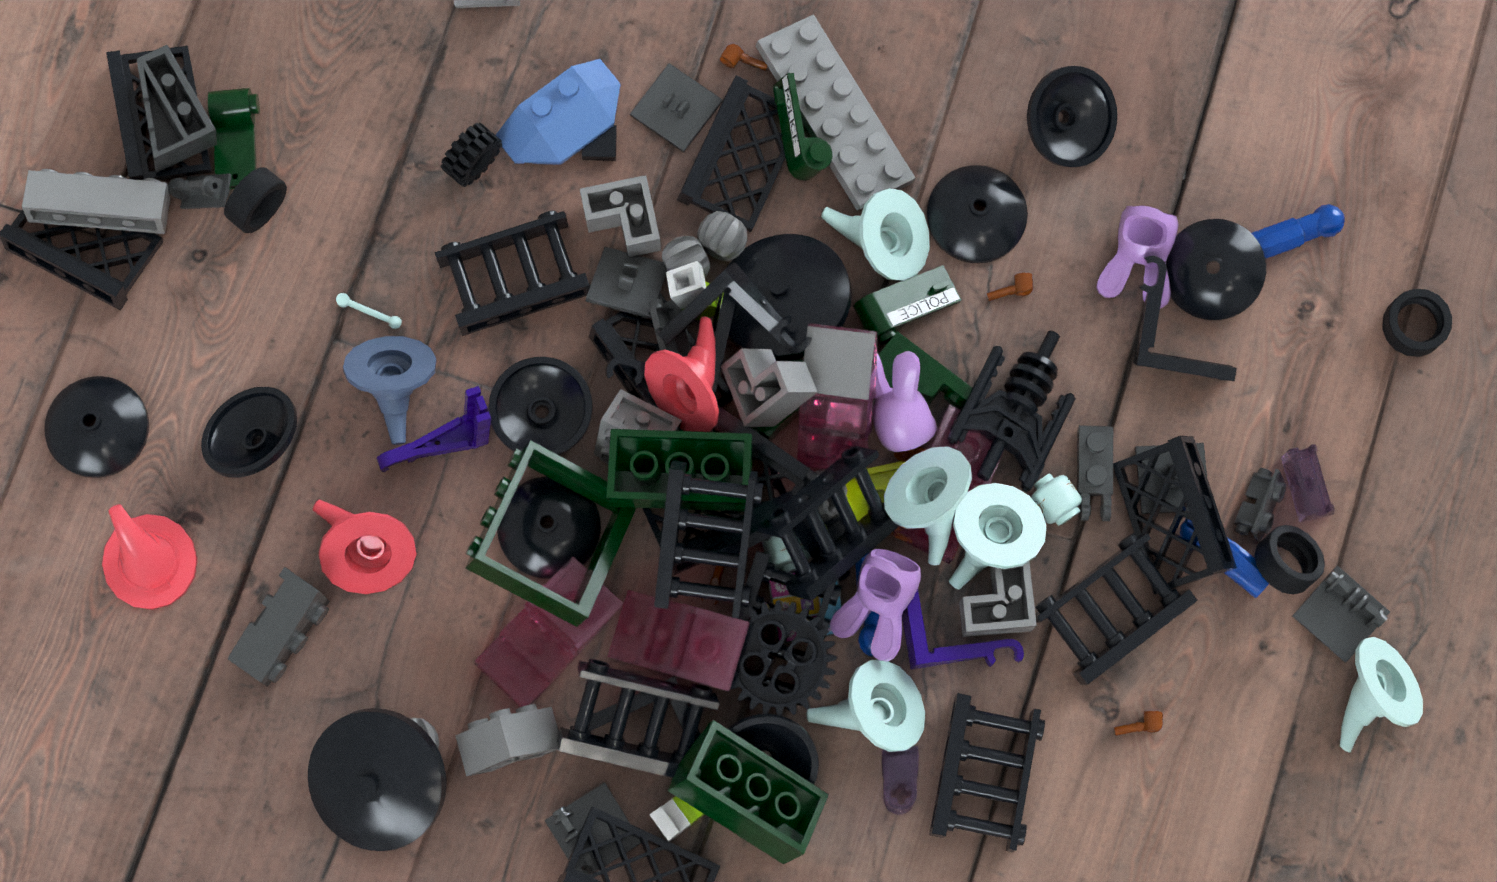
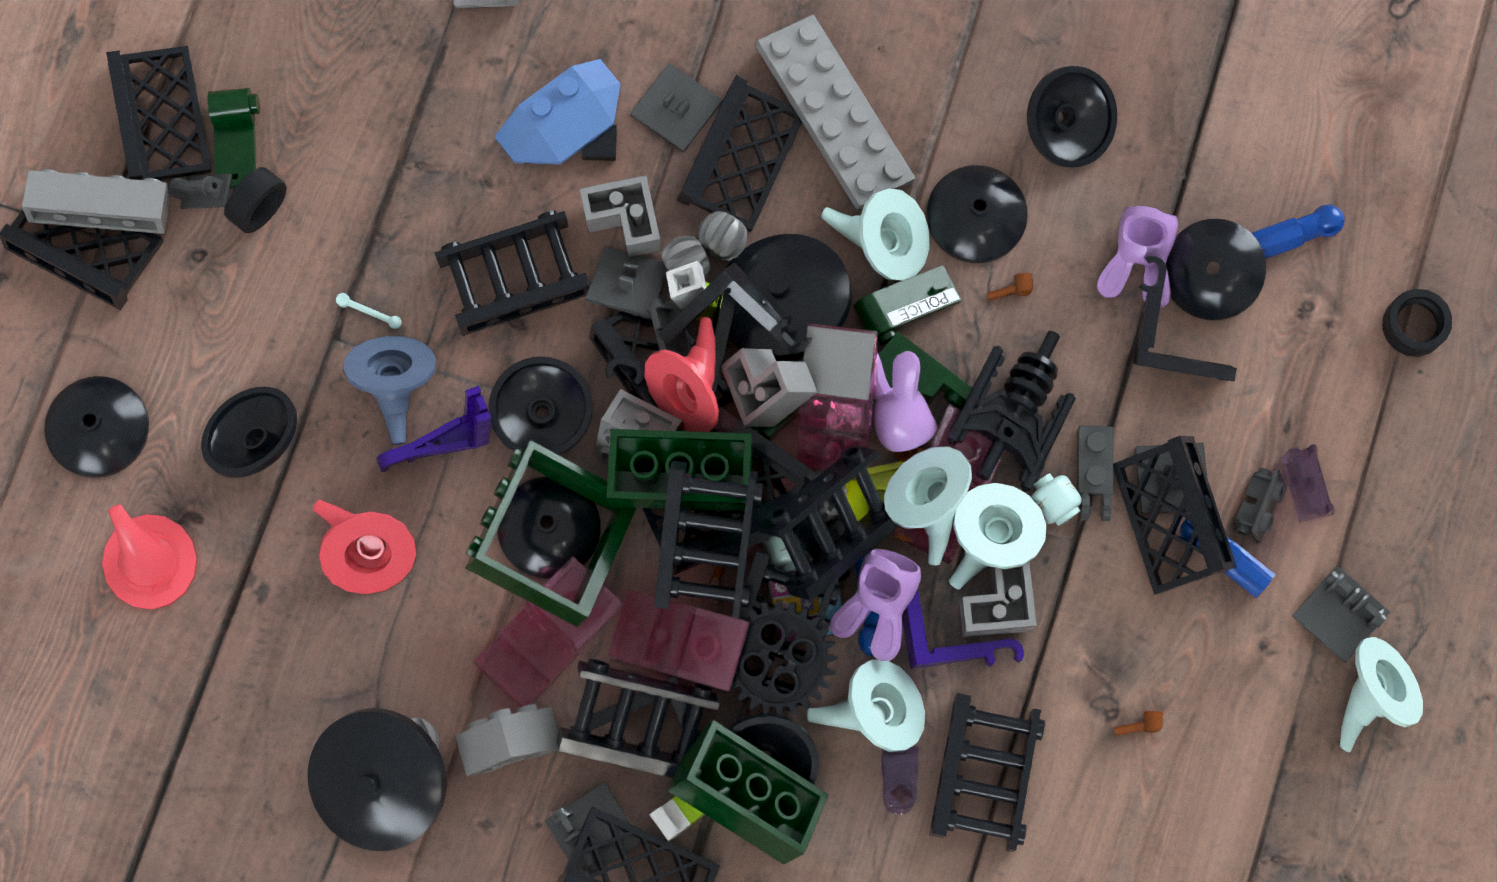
dark grey wedge [137,45,217,173] -> none
dark grey wedge [227,567,330,687] -> none
black tyre [441,122,502,187] -> none
dark orange hand [720,44,767,71] -> none
dark green door [773,73,833,181] -> none
black fence [1035,533,1198,685] -> none
black tyre [1254,525,1325,595] -> none

